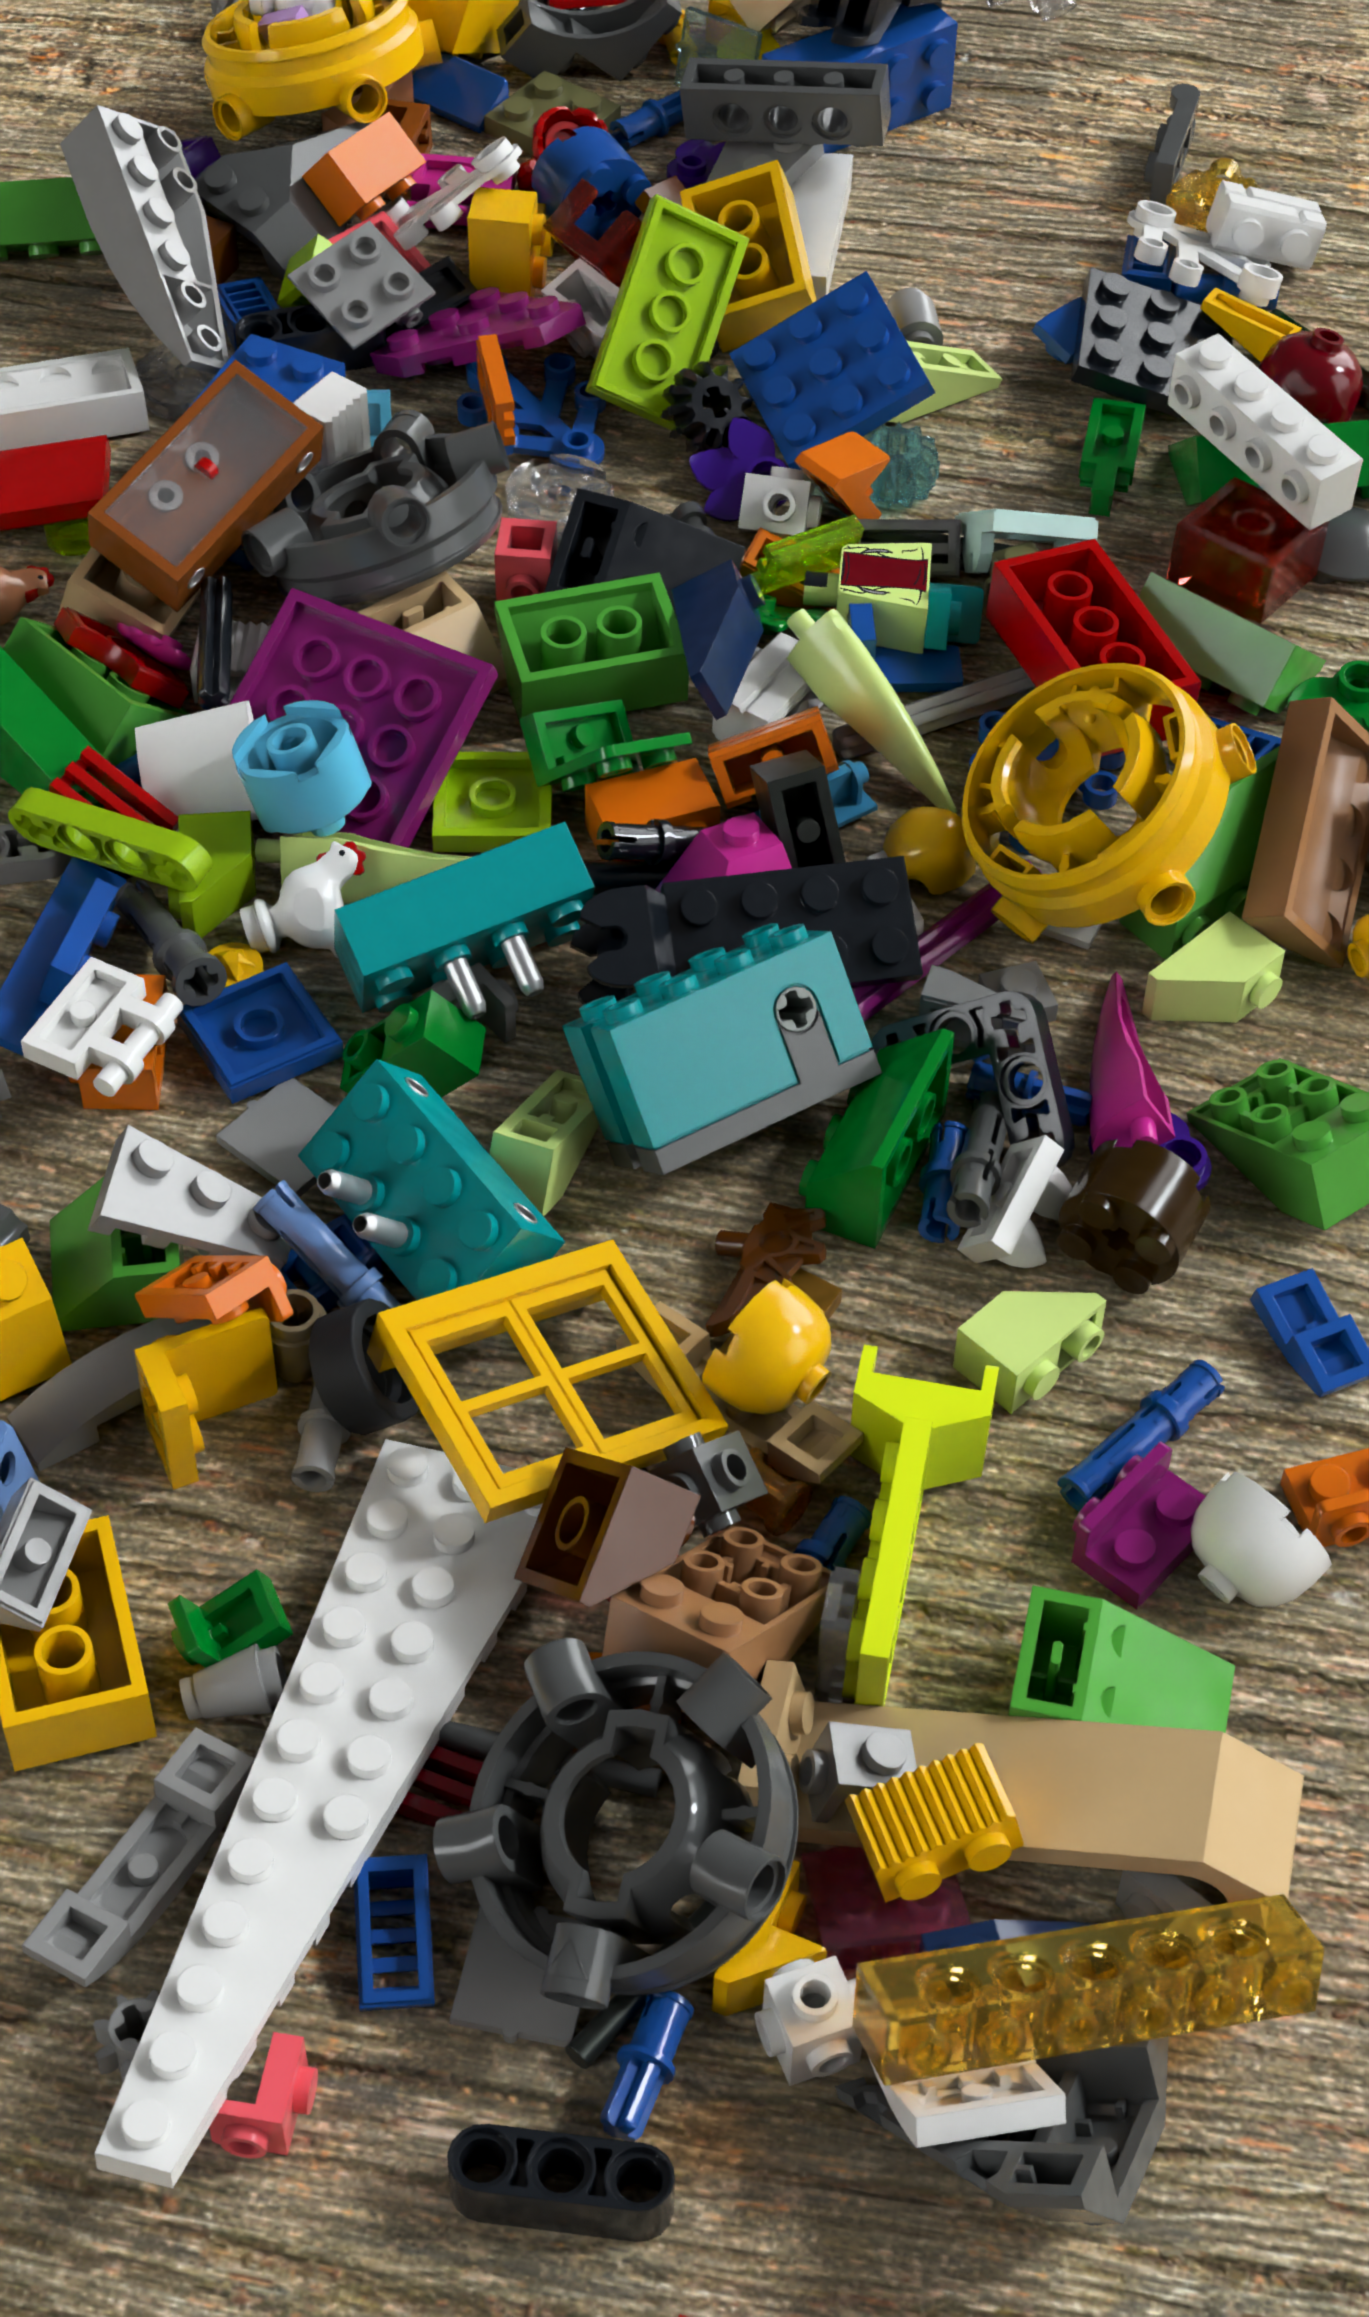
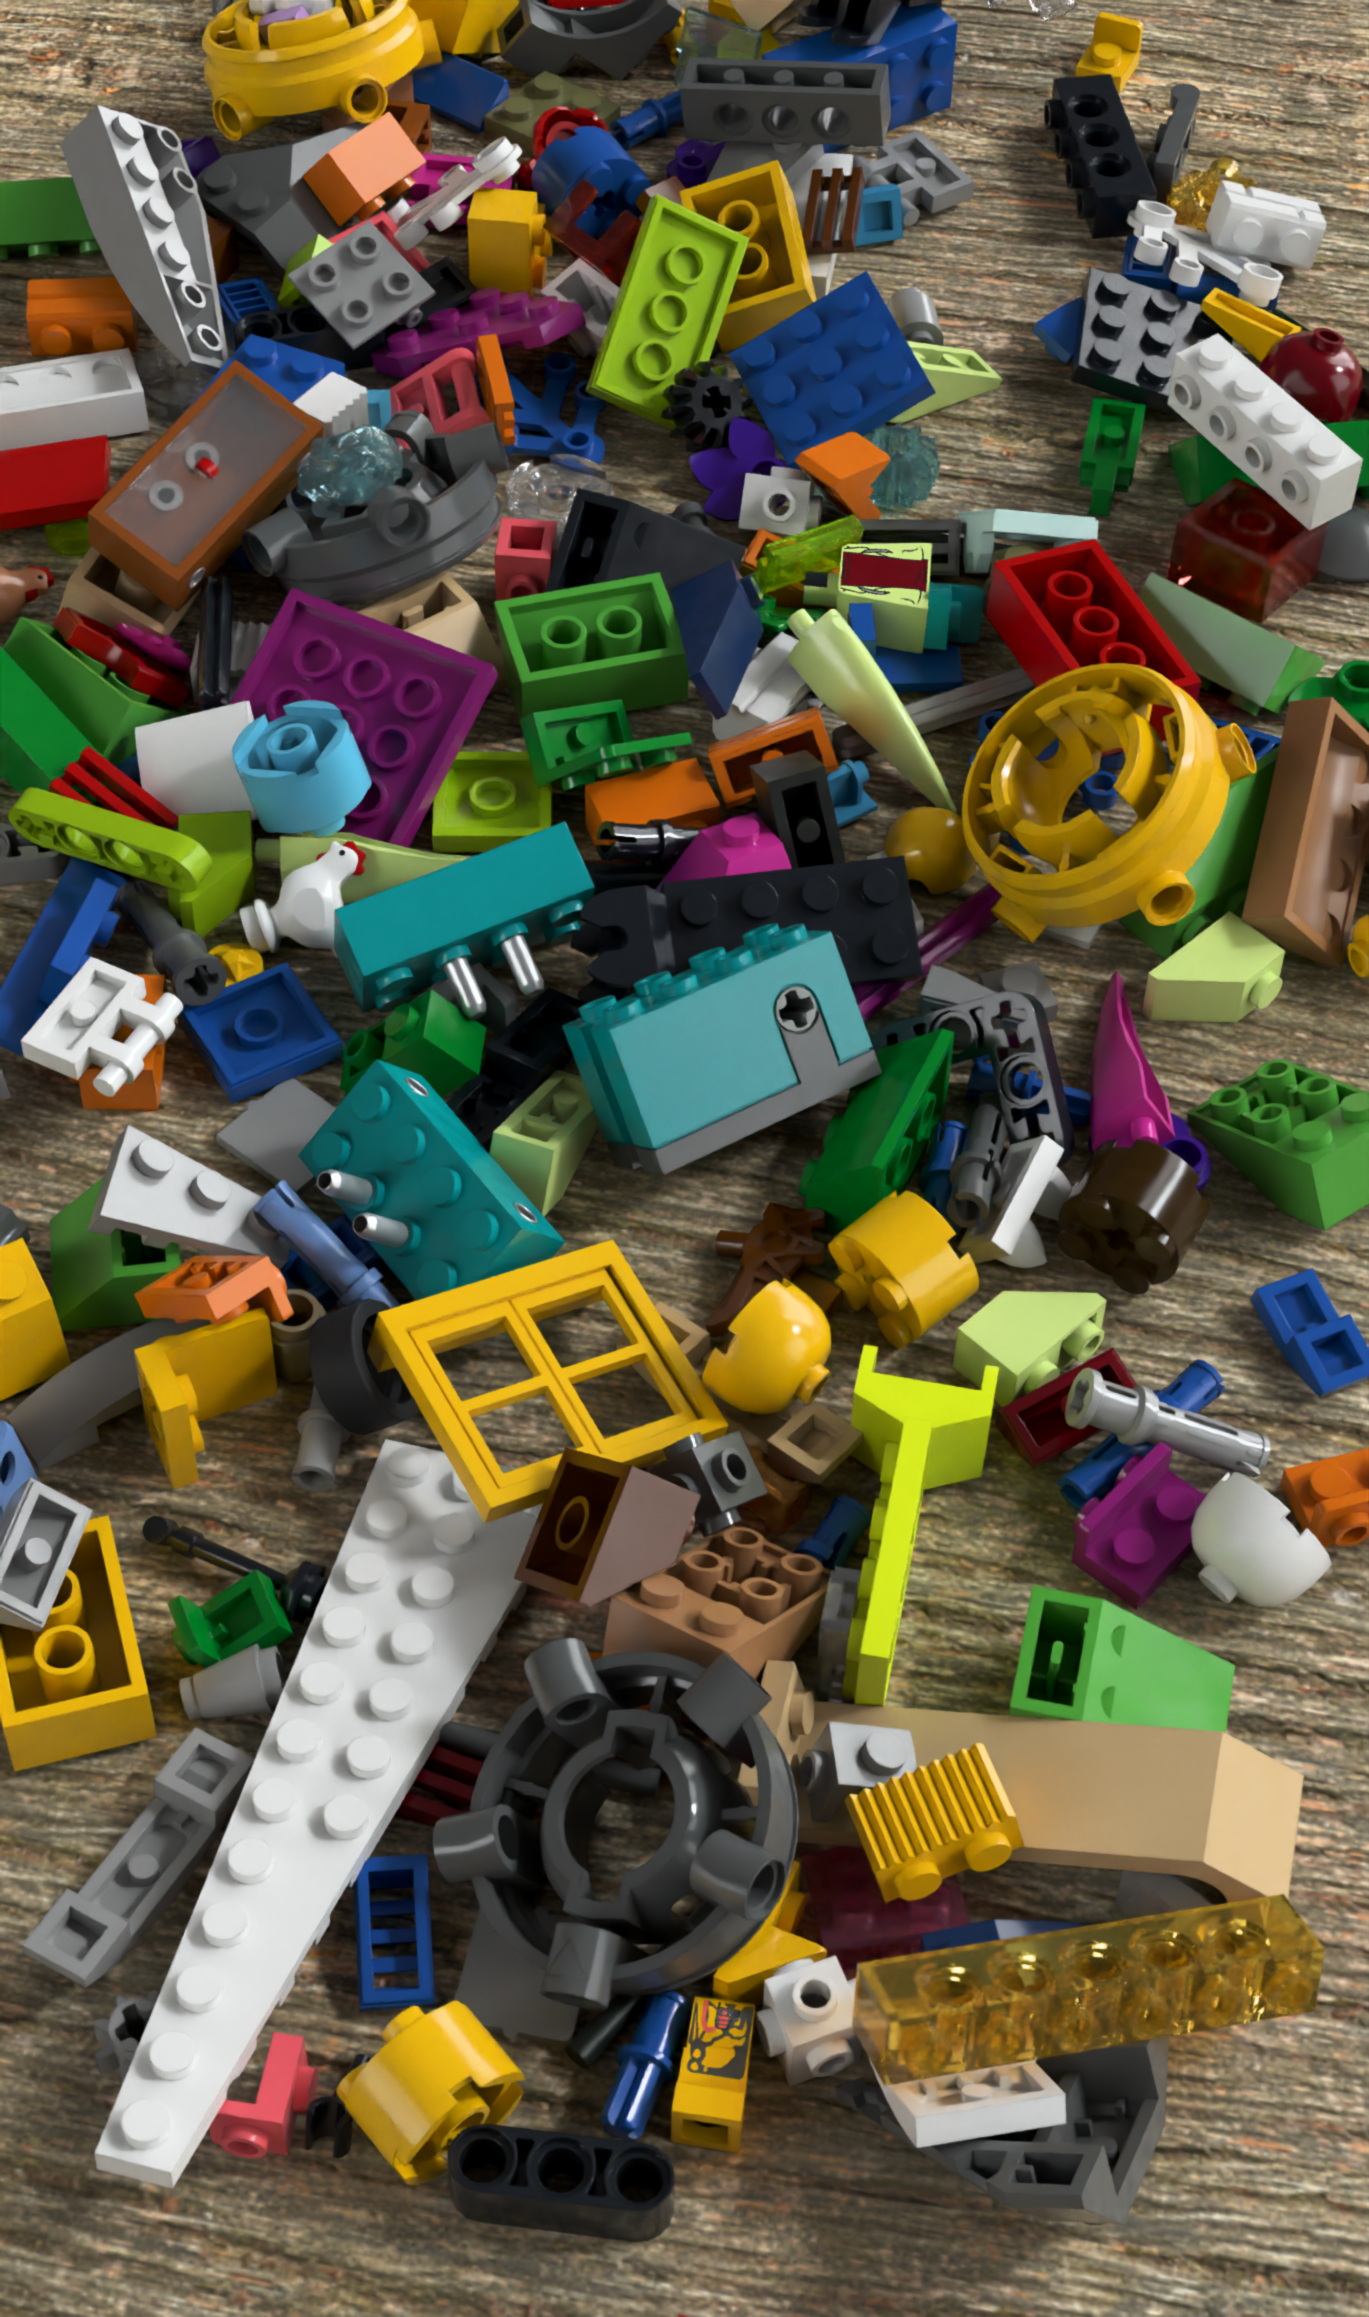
none -> orange brick [26,277,138,356]
none -> black piece [143,1516,328,1624]
none -> clear light blue hair [297,424,404,506]
none -> black hand [304,2054,371,2158]
none -> yellow brick [336,2001,525,2185]
none -> coral plate [390,348,490,450]
none -> black slope [446,987,585,1153]
none -> yellow leg [671,1995,756,2153]
none -> reddish brown tile [802,167,865,254]
none -> yellow brick [828,1190,979,1349]
none -> dark azure tile [846,183,903,247]
none -> light grey plate [852,130,974,226]
none -> dark red slope [995,1347,1137,1469]
none -> black brick [1044,74,1157,239]
none -> light grey pin [1065,1367,1270,1478]
none -> yellow bracket [1075,12,1144,94]

